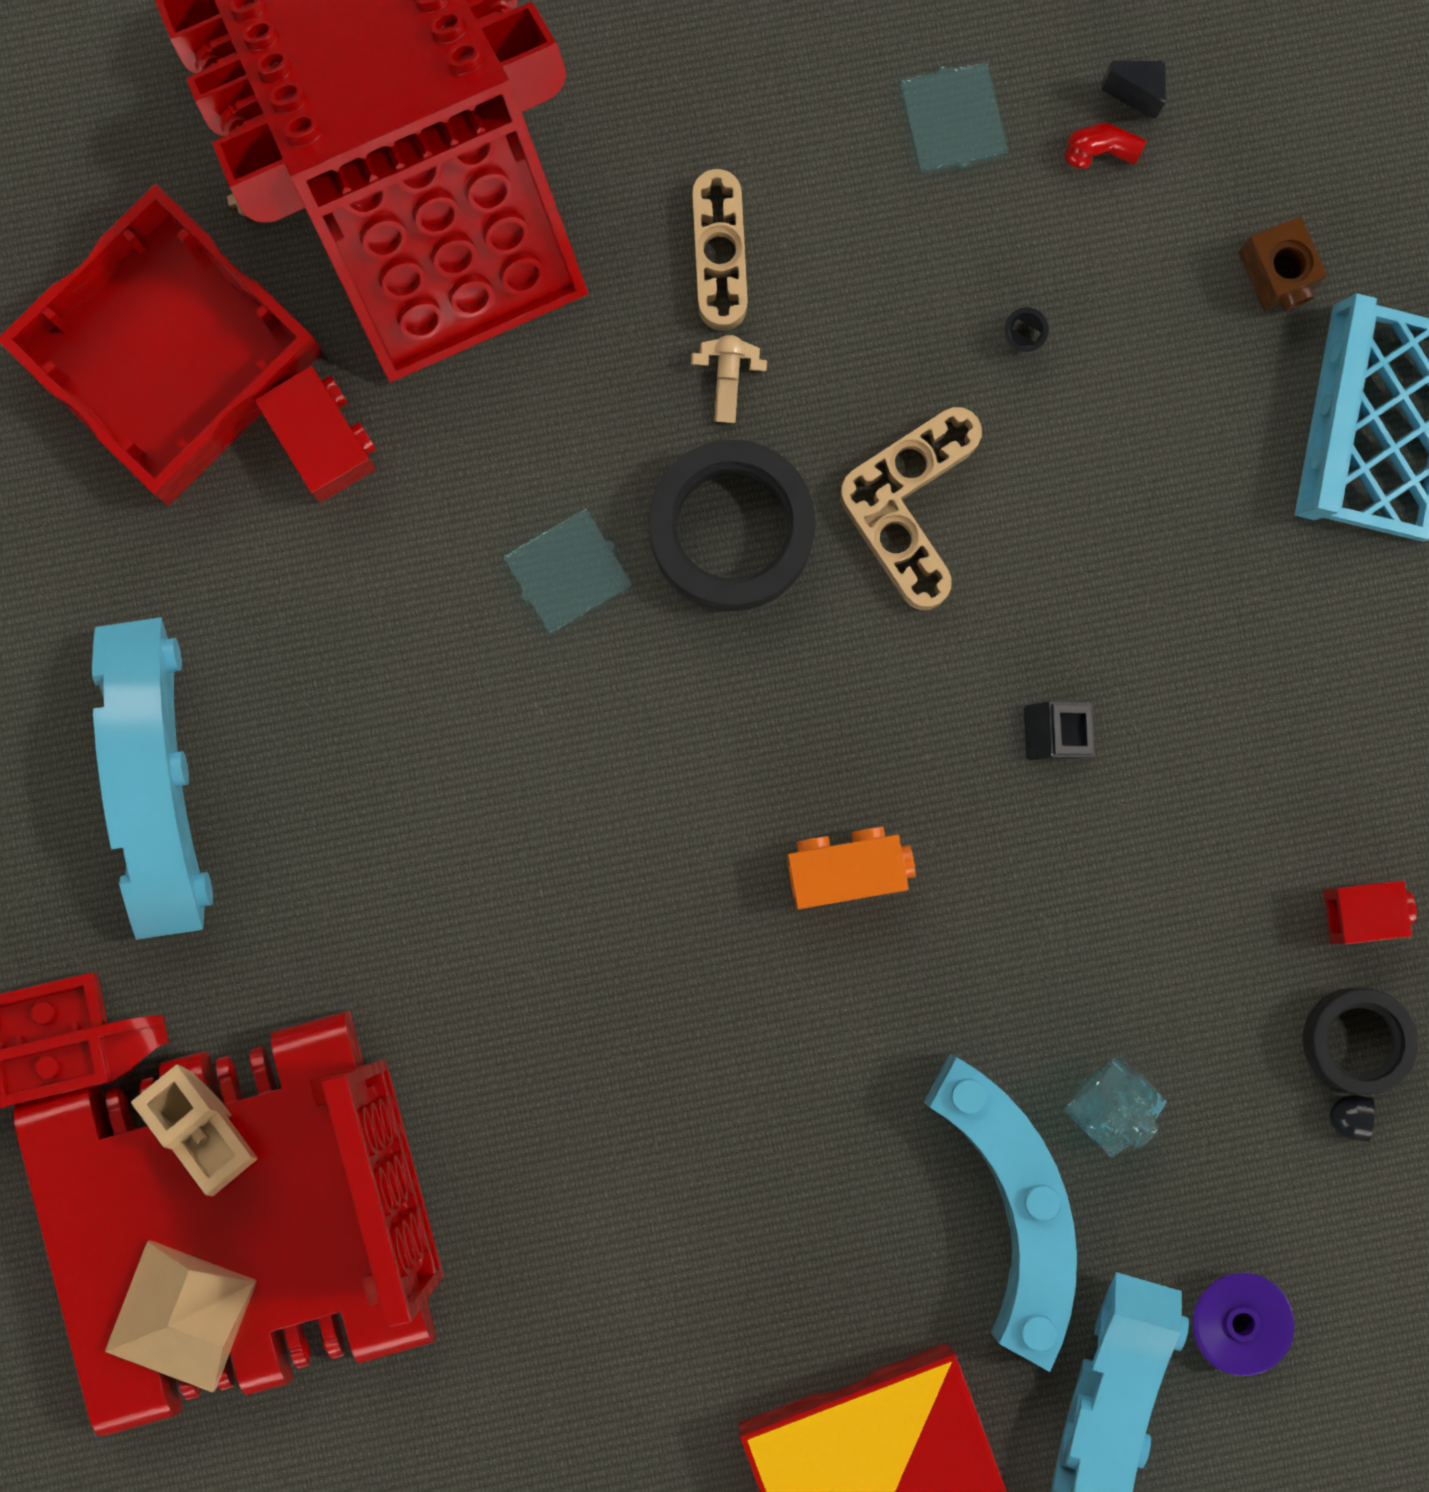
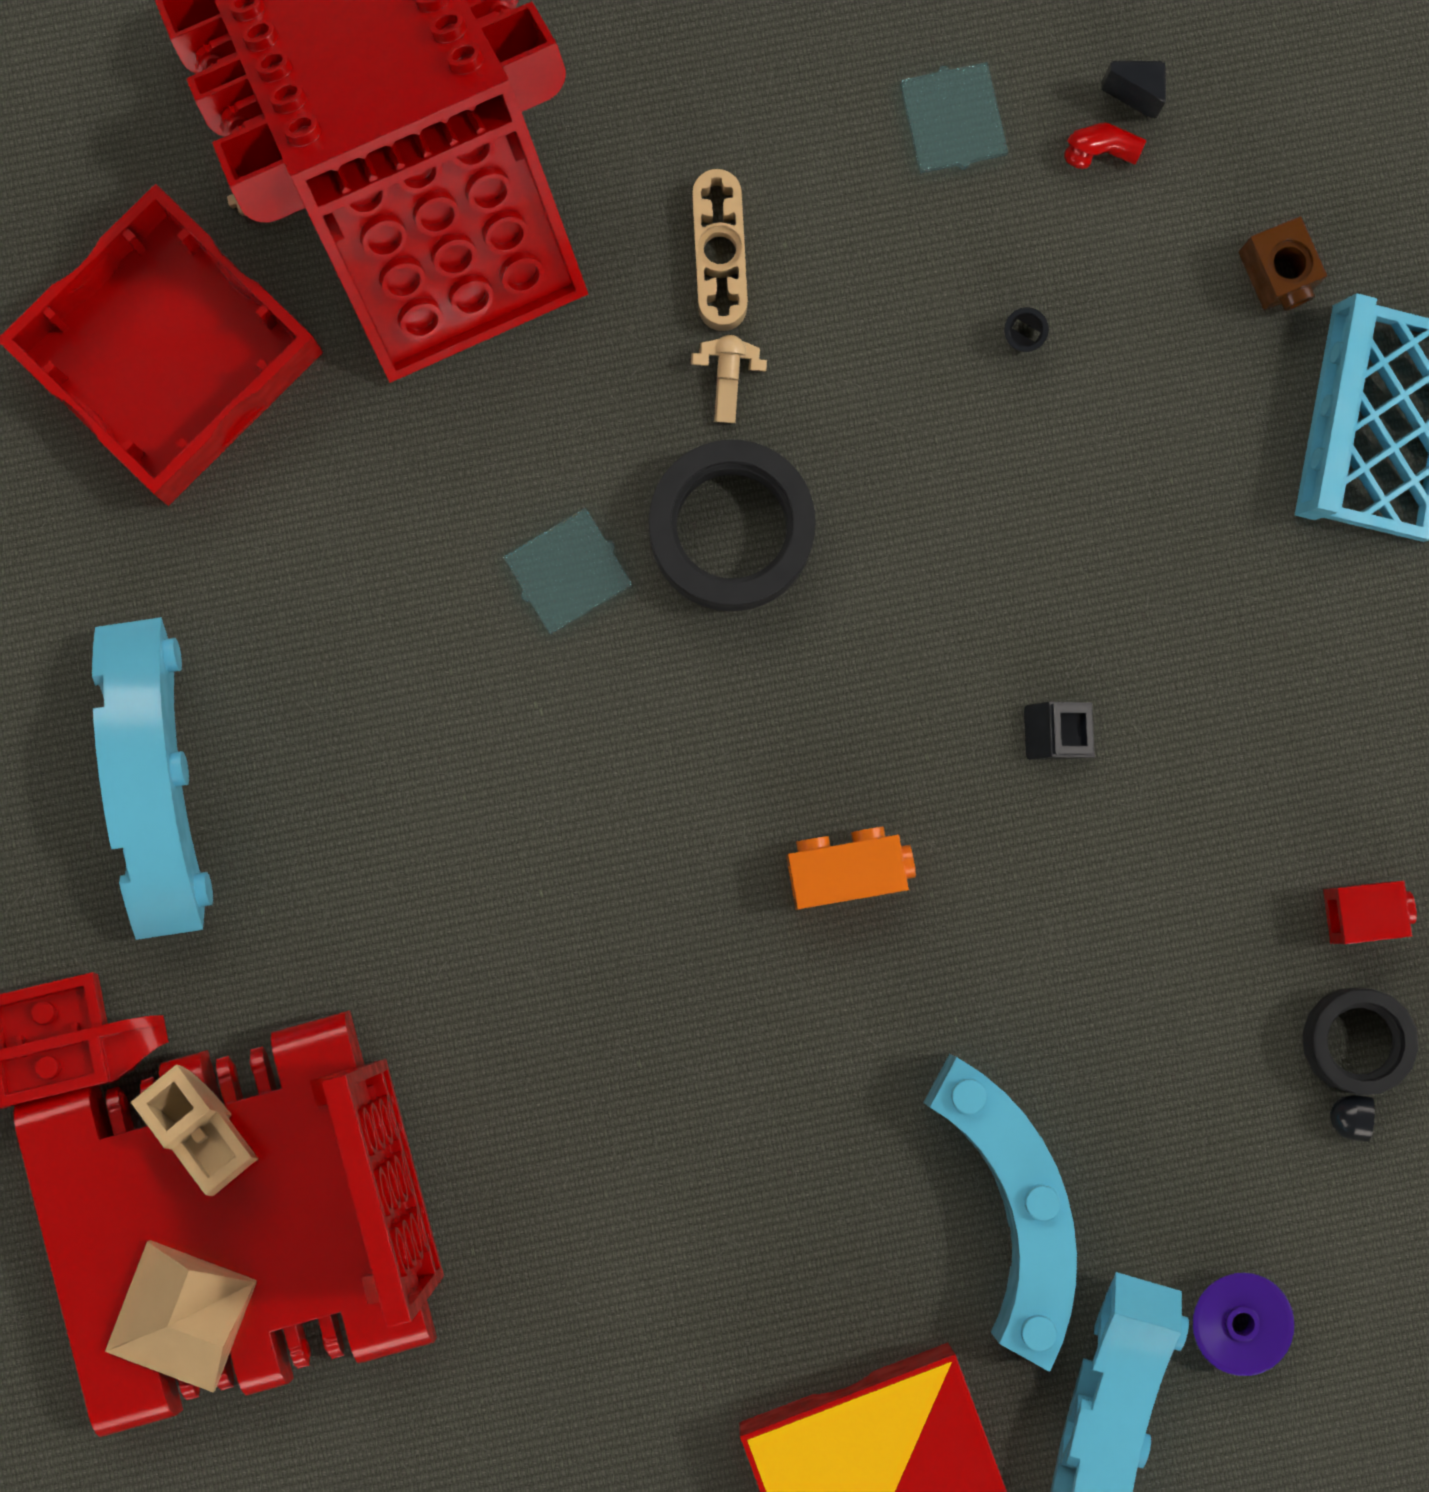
red brick [254,365,377,503] -> none
tan beam [840,407,982,610] -> none
clear light blue brick [1064,1053,1167,1158] -> none

